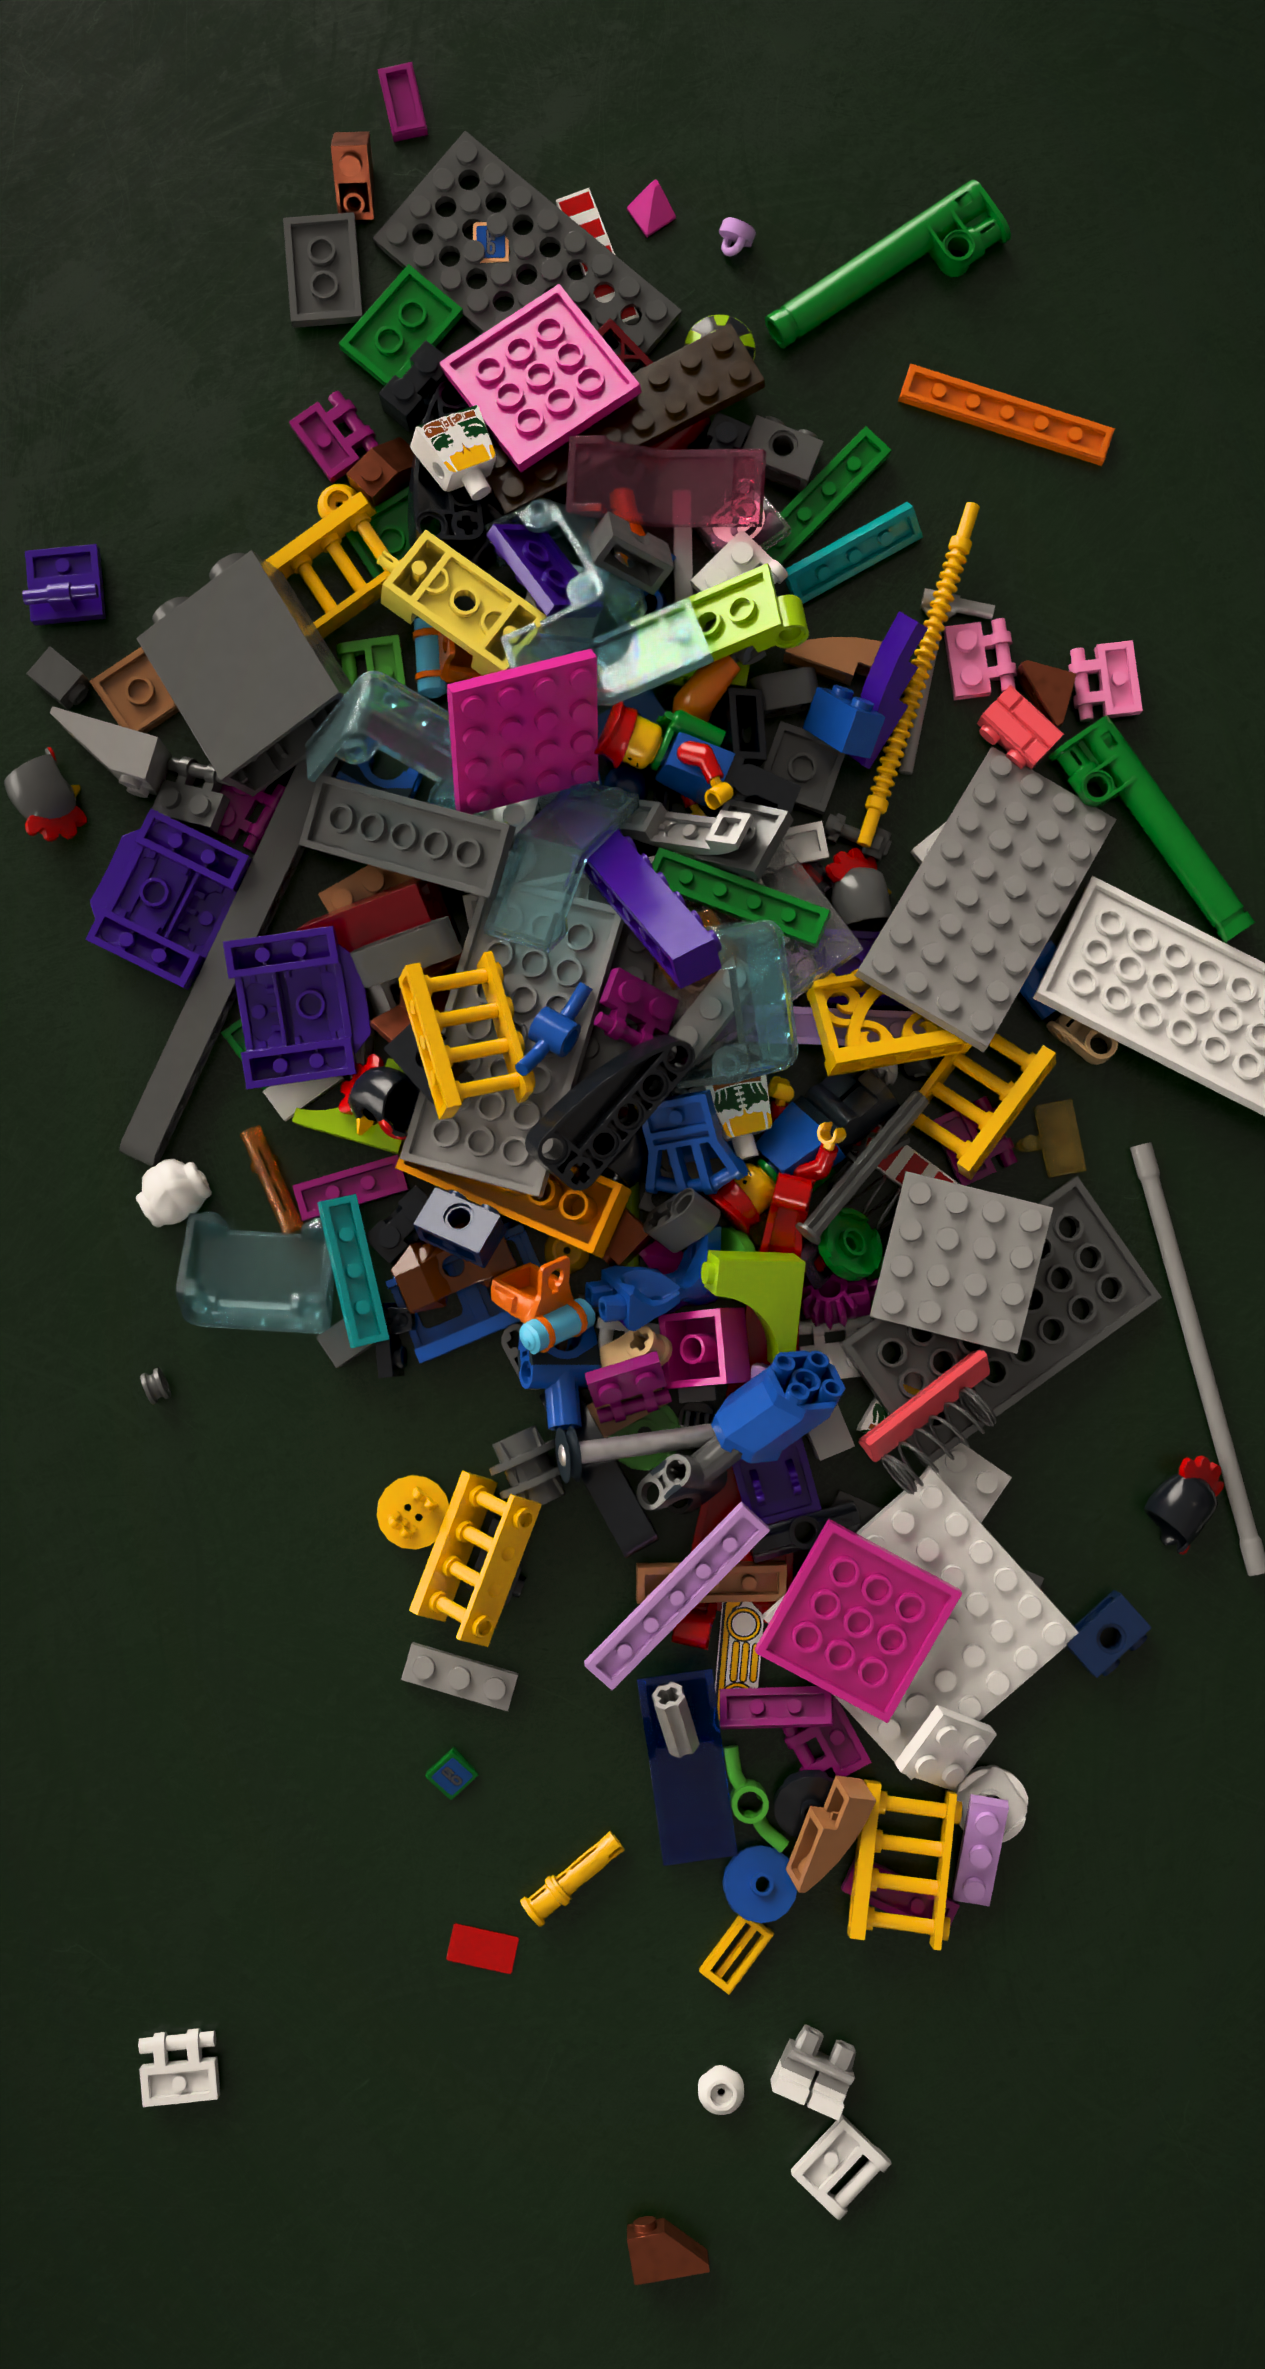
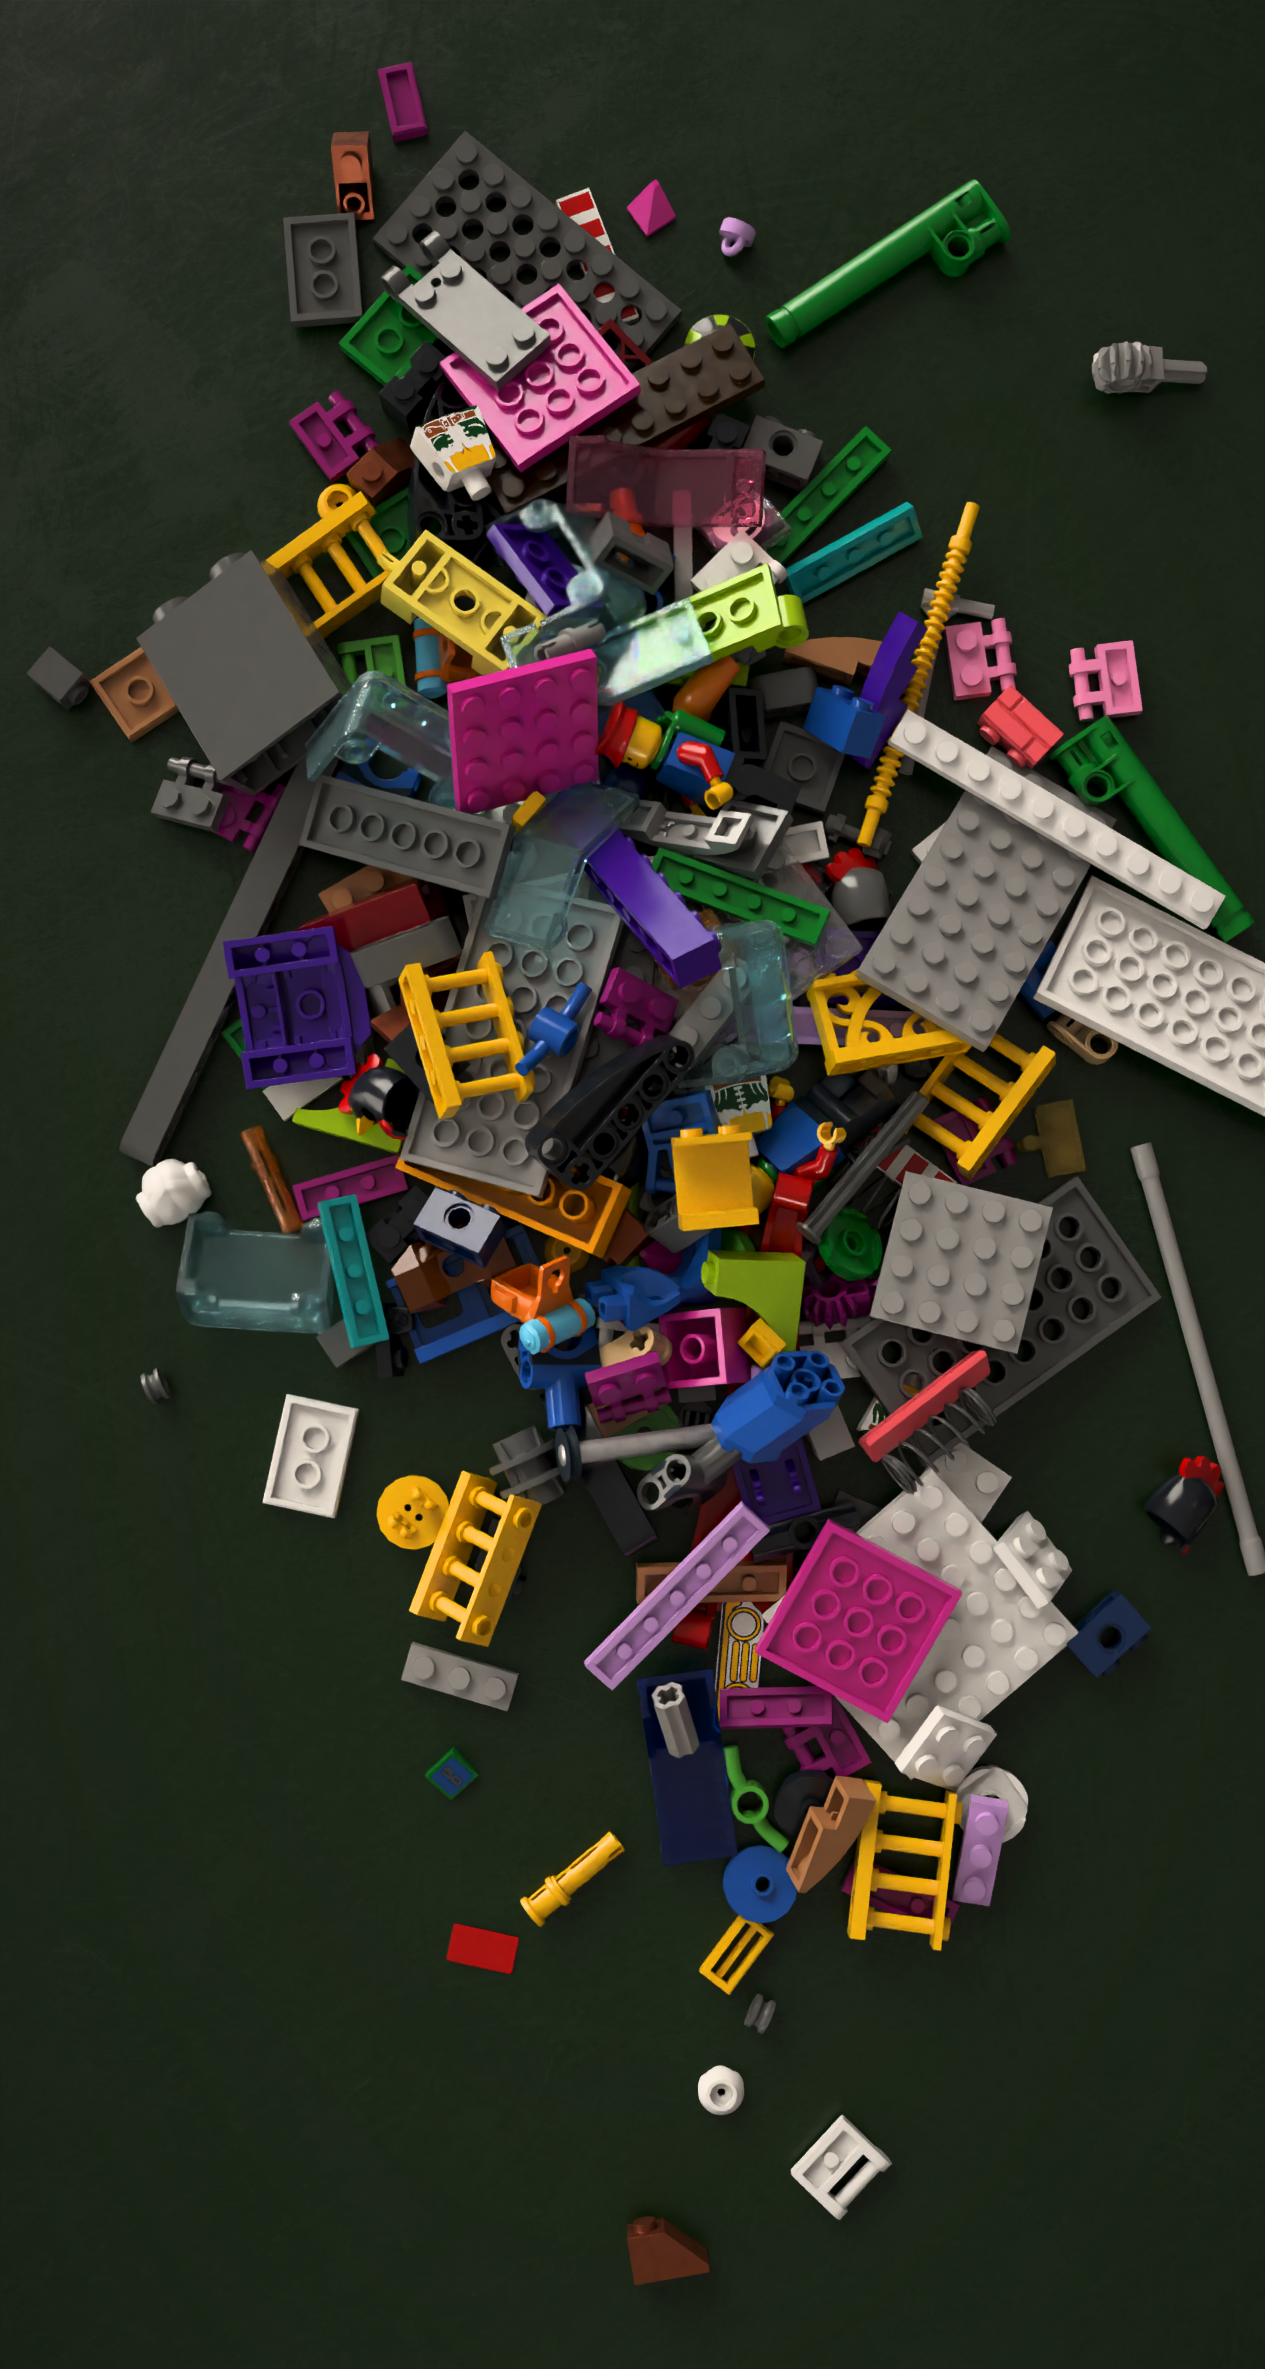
dark grey piece [4,747,87,842] -> none
dark purple plate [22,544,106,626] -> none
light grey slope [50,706,173,798] -> none
dark purple slope [85,808,252,990] -> none
white plate [138,2028,221,2107] -> none
slope [473,222,510,263] -> none
light grey hips [770,2025,856,2121] -> none
orange tile [898,363,1115,466] -> none
copper slope [1016,660,1077,729] -> none
none -> white tile [262,1394,360,1518]
none -> hinge [379,231,552,391]
none -> yellow tile [511,791,546,837]
none -> light grey pin [534,619,606,662]
none -> yellow panel [671,1124,759,1231]
none -> yellow tile [737,1318,787,1369]
none -> dark grey bush [744,1993,776,2034]
none -> white plate [888,710,1226,930]
none -> white plate [992,1511,1072,1609]
none -> light grey gear [1092,341,1208,395]

